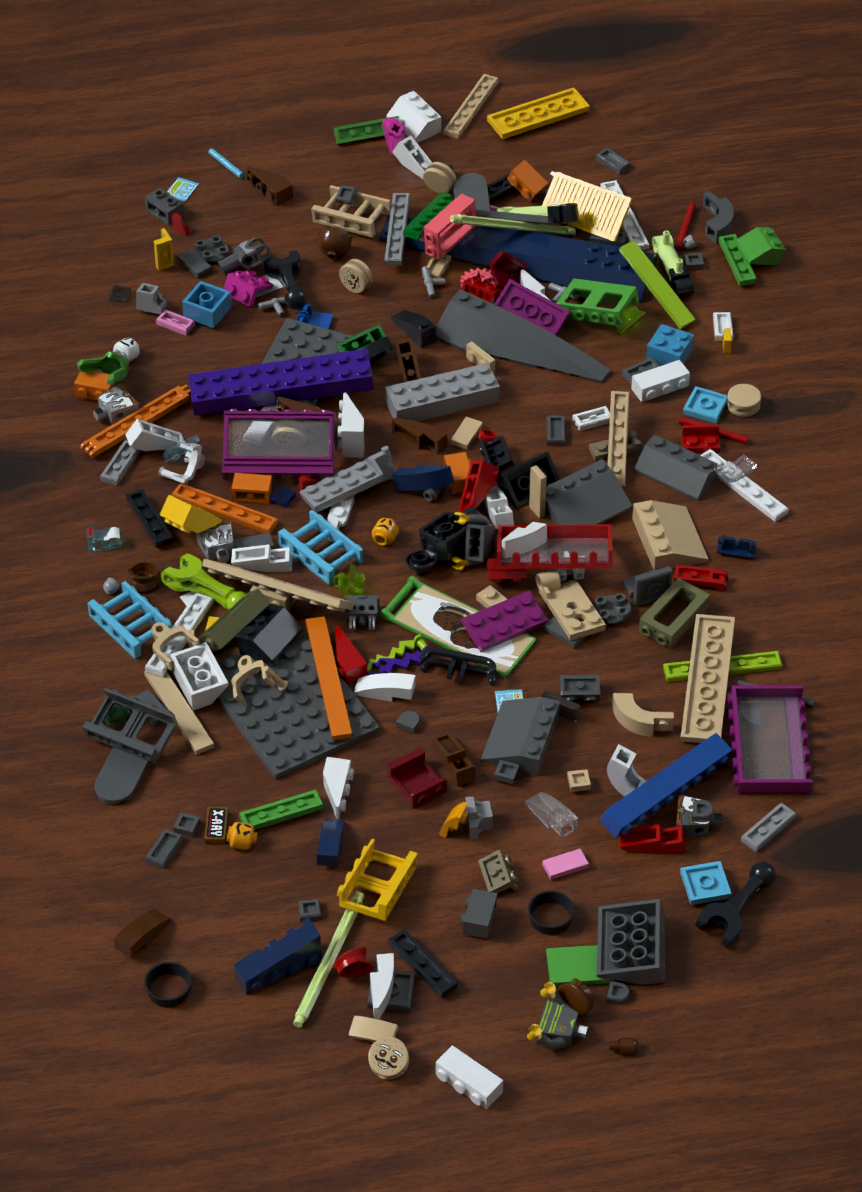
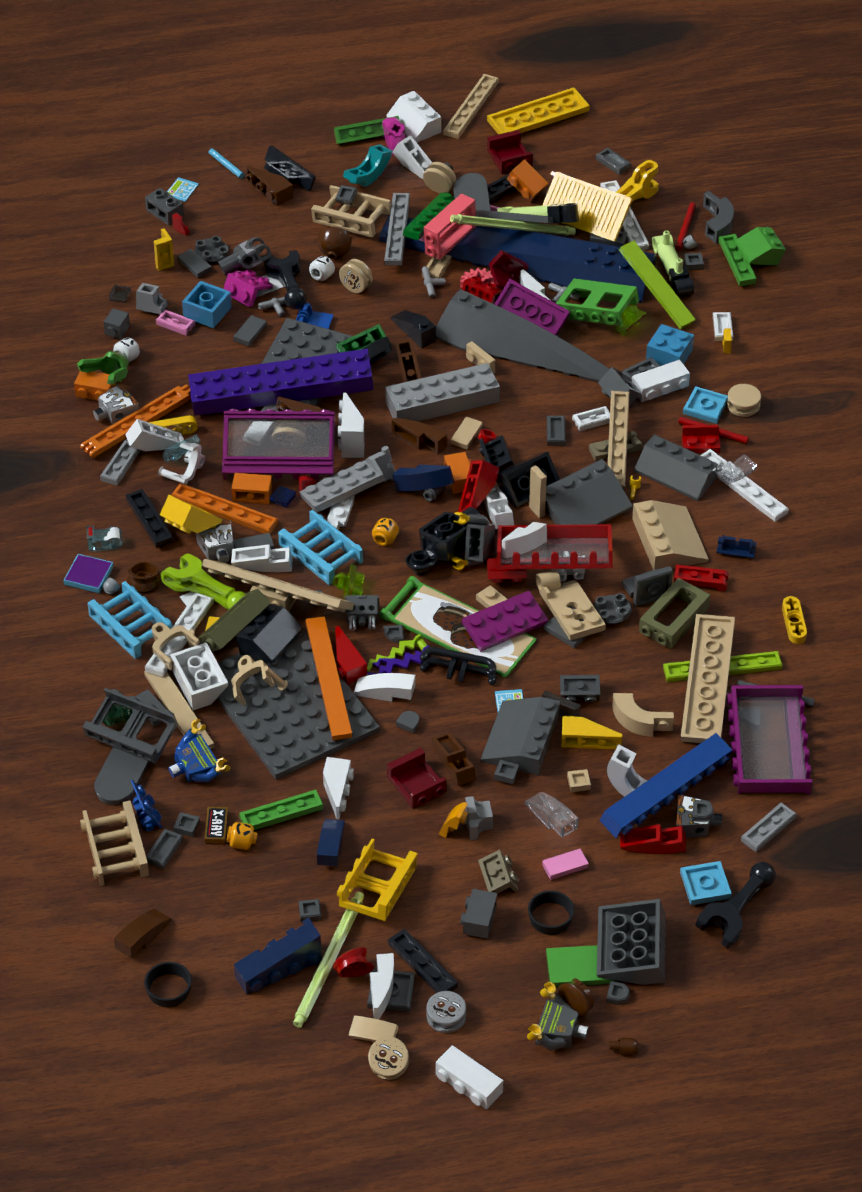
none -> dark purple tile [63,554,114,593]
none -> tan fence [80,801,149,886]
none -> dark grey brick [104,309,130,339]
none -> blue hinge [131,780,163,831]
none -> yellow beam [149,415,198,435]
none -> blue torso [168,719,230,783]
none -> dark grey tile [233,315,267,347]
none -> black bracket [264,145,316,191]
none -> white head [309,256,335,282]
none -> teal arch [343,144,393,187]
none -> dark grey tile [383,625,404,643]
none -> light grey head [426,991,466,1033]
none -> dark red panel [487,130,533,174]
none -> yellow slope [561,716,622,750]
none -> dark grey brick [598,367,641,407]
none -> yellow piece [616,160,659,201]
none -> yellow hand [629,475,641,500]
none -> yellow beam [782,596,807,644]

